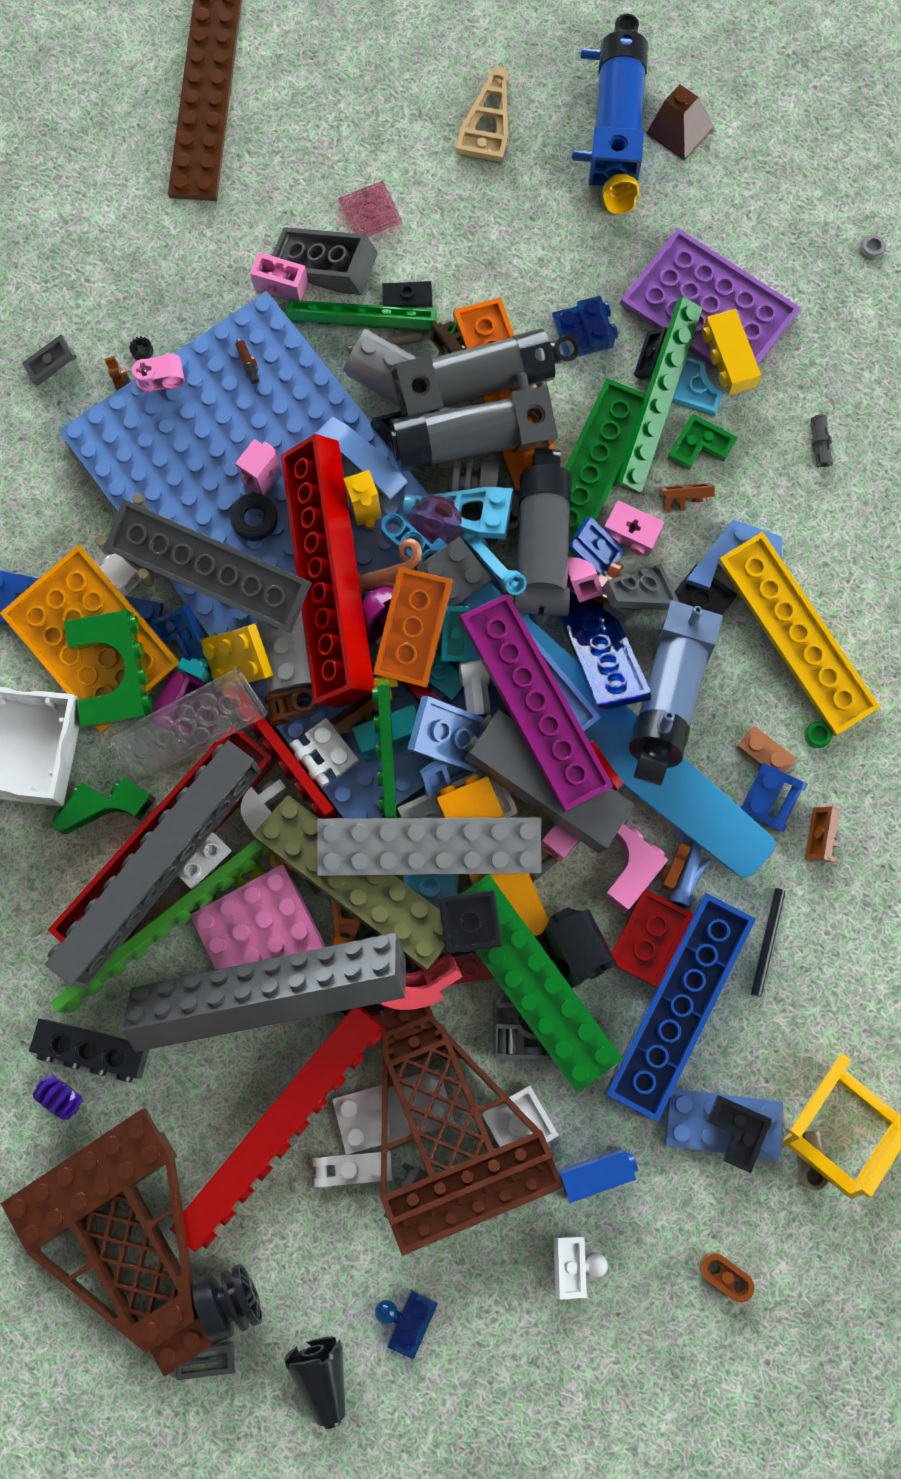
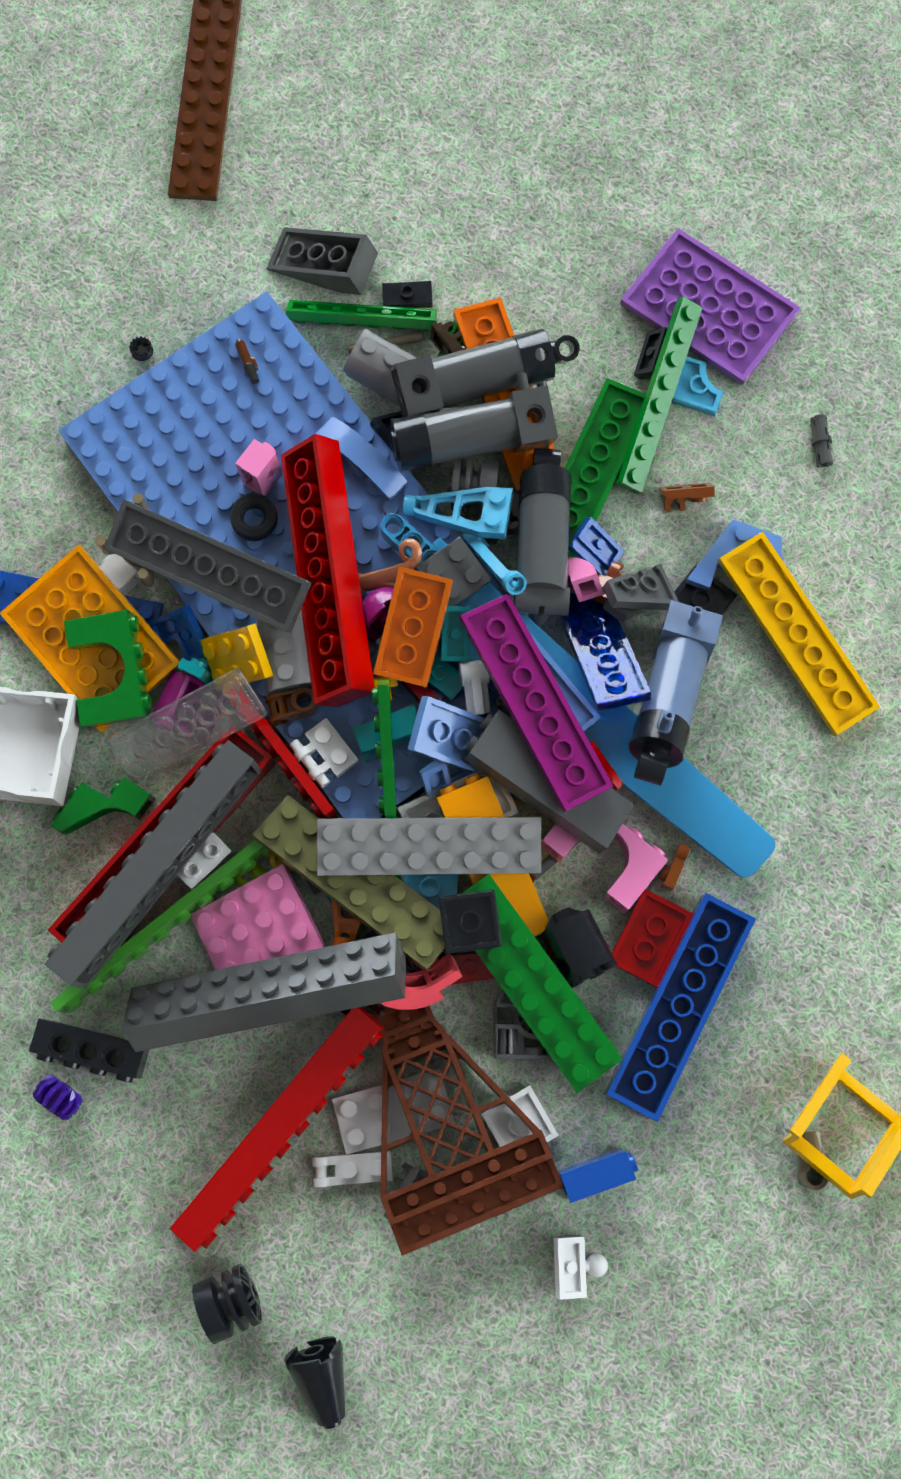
copper wing [0,1108,213,1377] -> none
dark grey plate [22,335,77,386] -> none
dark orange plate [105,356,131,391] -> none
bright pink piece [132,354,185,392] -> none
dark grey tile [176,1341,236,1380] -> none
white brick [241,779,289,833] -> none
bright pink brick [250,252,308,301] -> none
reddish brown plate [329,693,379,735] -> none
clear pink tile [338,180,402,237] -> none
yellow brick [344,470,382,529] -> none
clear blue plate [375,1289,438,1359] -> none
tile [409,495,462,545] -> none
tan plate [456,67,509,163] -> none
clear blue plate [552,296,618,357] -> none
blue piece [572,13,649,186] -> none
yellow hair [602,174,640,215] -> none
bright pink brick [604,501,665,556] -> none
reddish brown slope [646,84,714,160] -> none
medium blue plate [665,1089,783,1160] -> none
green plate [667,414,737,470] -> none
medium blue plant [669,826,711,908] -> none
dark orange plate [700,1252,755,1302] -> none
yellow brick [702,309,762,395] -> none
black plate [707,1095,772,1173] -> none
nougat plate [737,726,796,773] -> none
blue plate [741,763,808,832] -> none
black bar [751,888,786,997] -> none
green tile [804,721,833,749] -> none
dark orange plate [805,806,840,862] -> none
light grey tile [860,235,886,260] -> none

